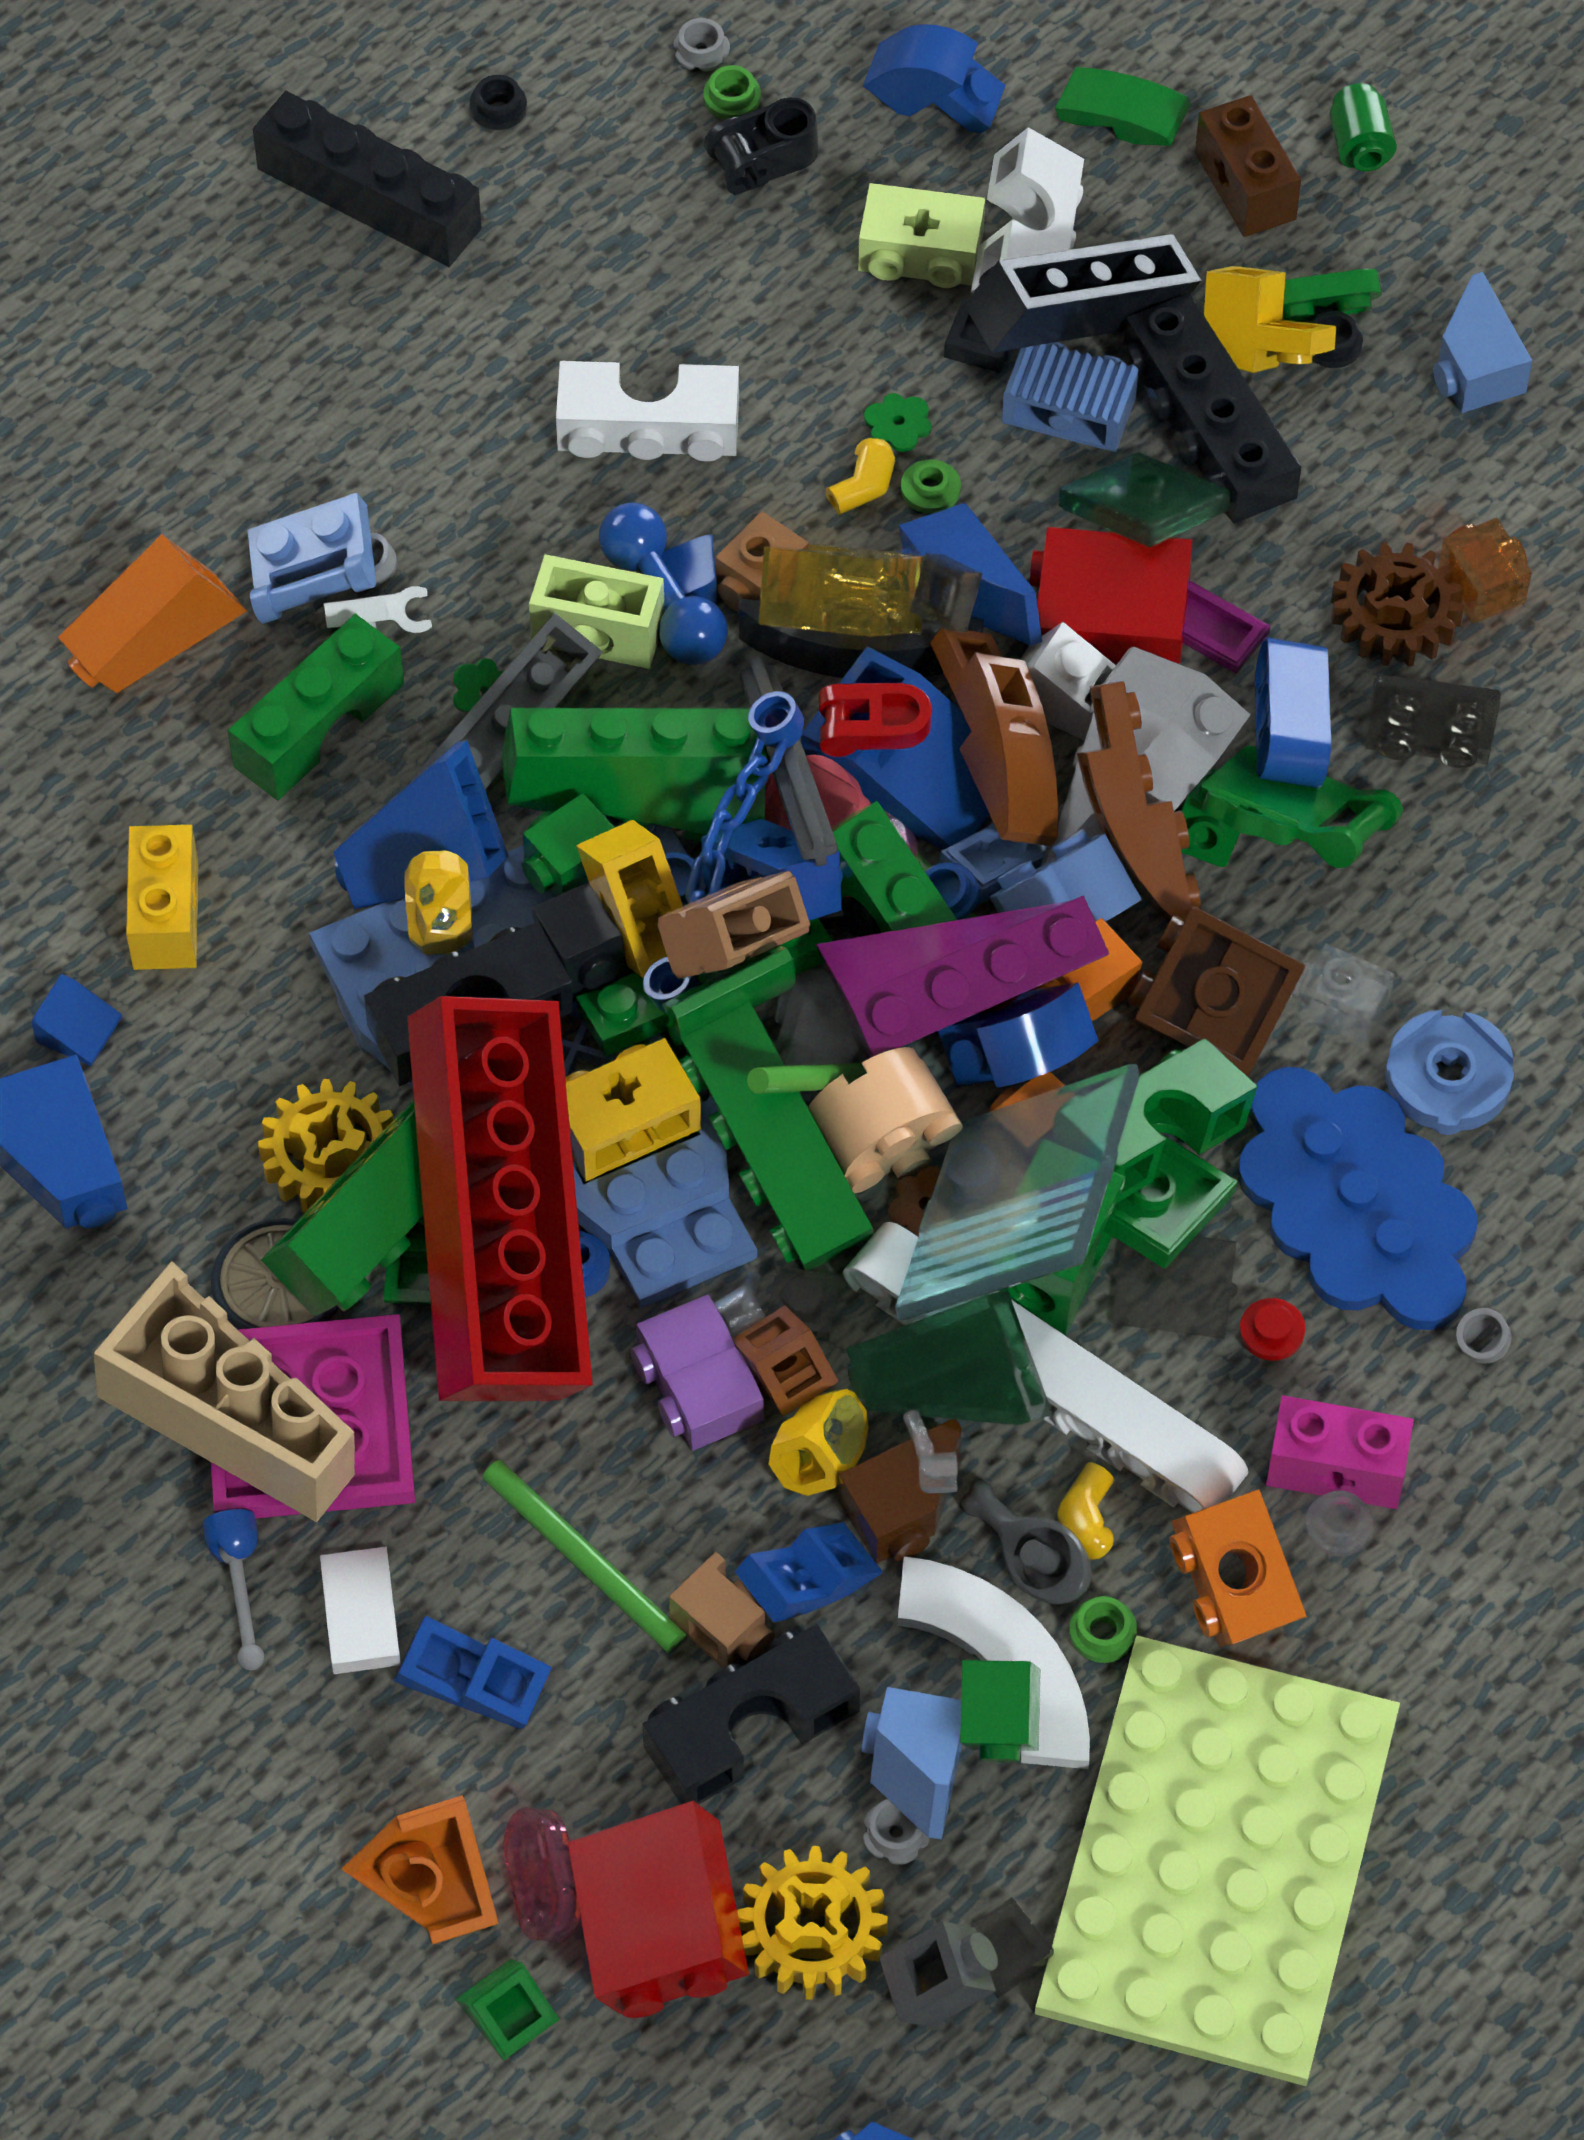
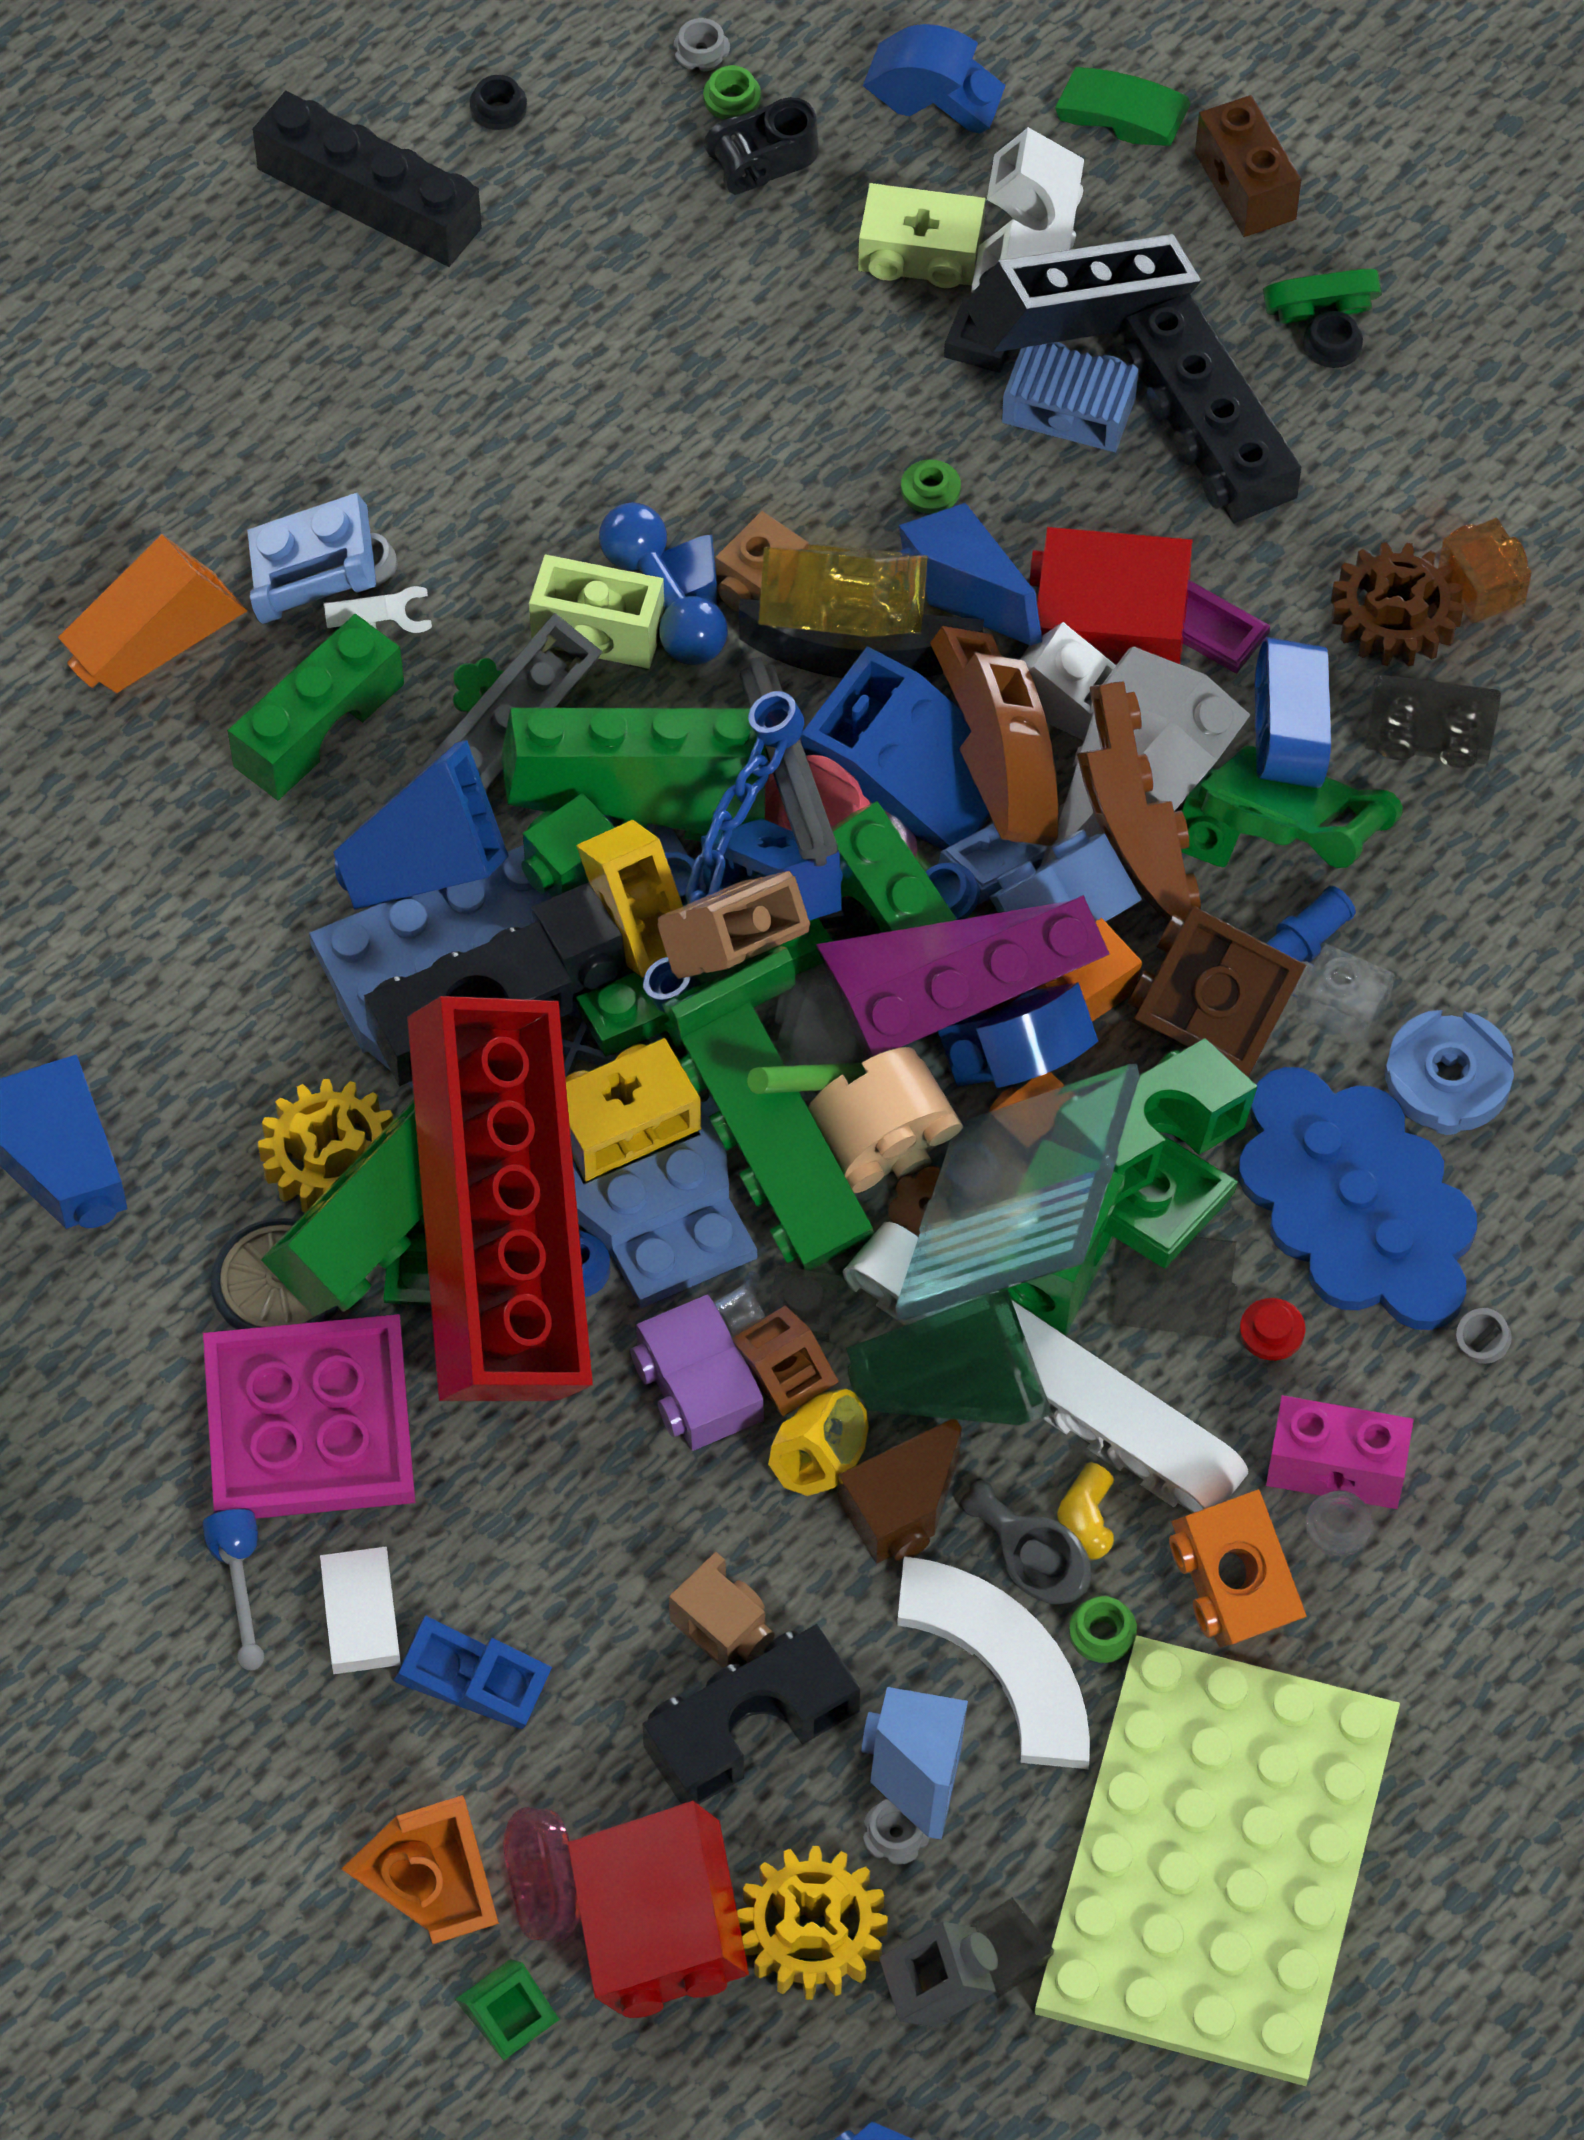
blue slope [32,974,122,1066] -> none
tan wedge [94,1261,355,1522] -> none
yellow brick [126,824,198,970] -> none
yellow rock [405,850,473,955] -> none
bright green bar [483,1460,686,1653] -> none
white arch [556,361,739,461] -> none
blue slope [735,1522,883,1622] -> none
red plate [819,683,932,757] -> none
yellow arm [826,438,895,515] -> none
green plant [864,393,932,452] -> none
clear hand [903,1410,958,1494] -> none
clear smoke plate [910,553,982,632] -> none
green brick [960,1660,1041,1763] -> none
clear green plate [1058,452,1230,547] -> none
yellow brick [1204,266,1336,373] -> none
green brick [1329,83,1397,172] -> none
medium blue slope [1433,272,1532,413] -> none
none -> blue pin [1266,885,1356,963]

